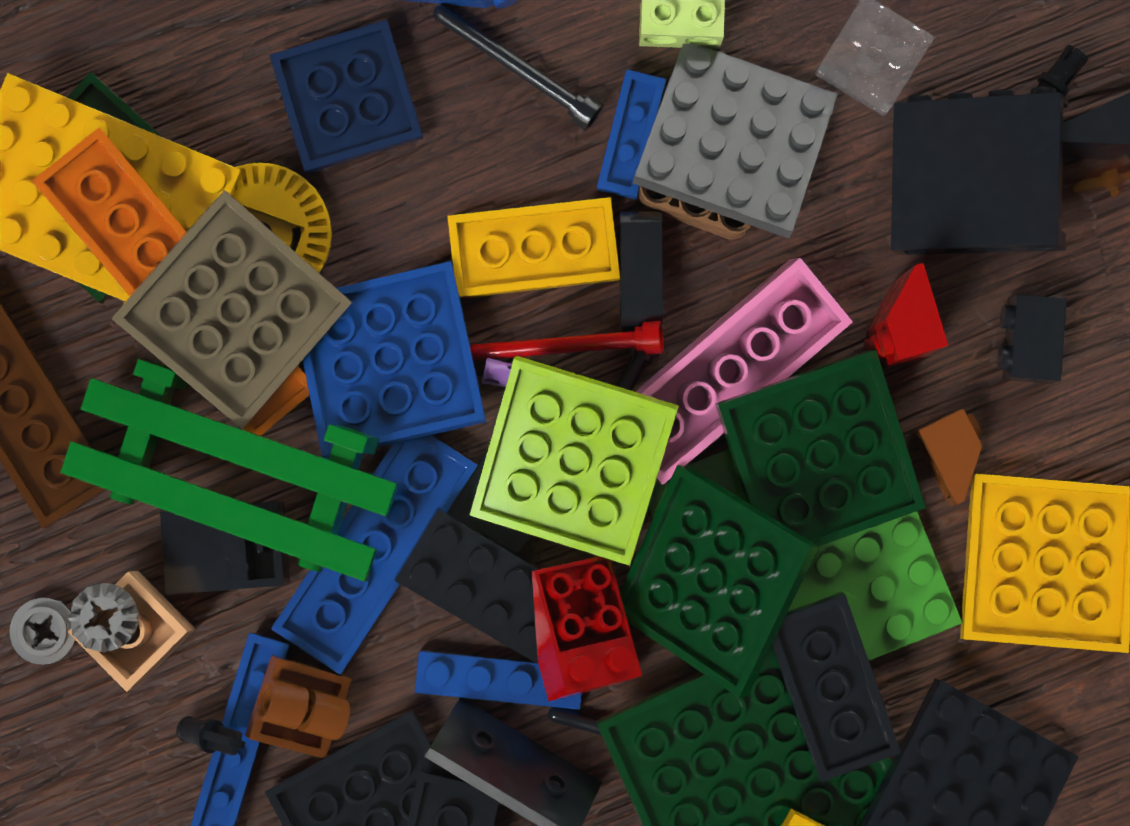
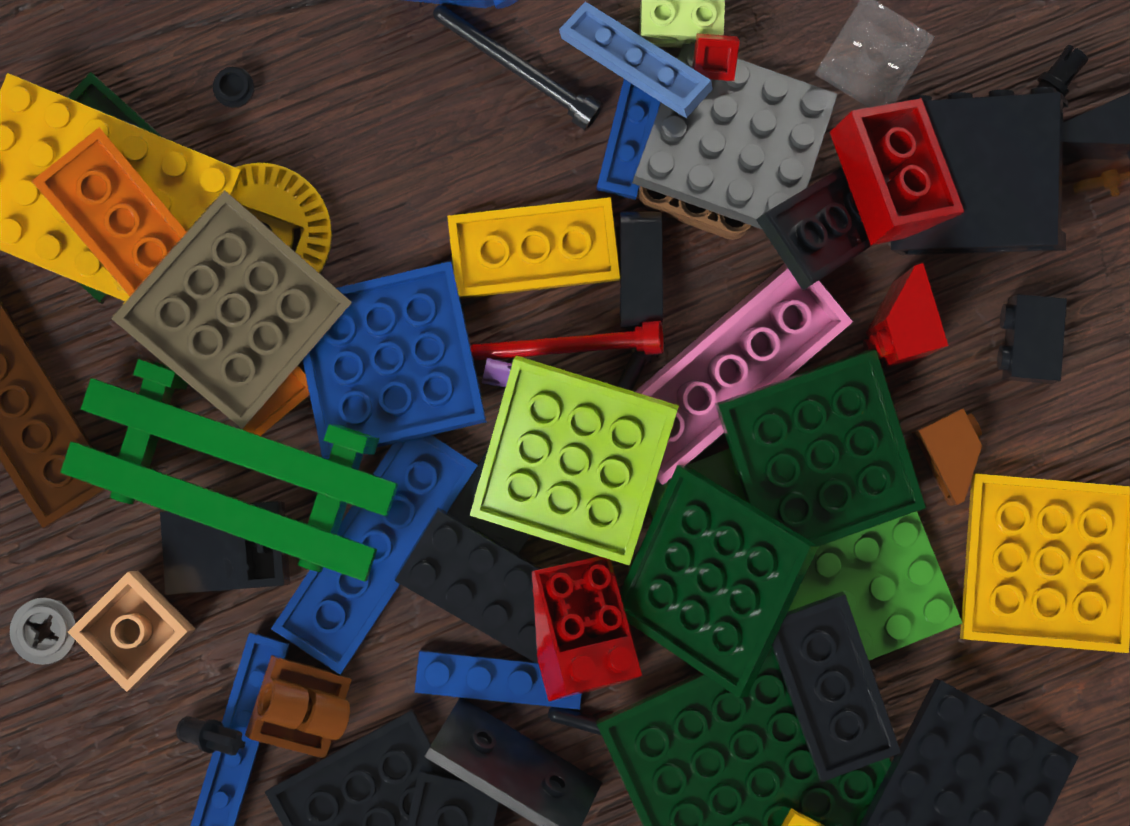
light grey gear [68,583,138,652] -> none
dark blue plate [270,20,423,174] -> none
none -> black plate [213,67,254,108]
none -> medium blue plate [559,1,713,118]
none -> red plate [692,33,740,81]
none -> black plate [756,167,873,290]
none -> red slope [829,98,964,245]

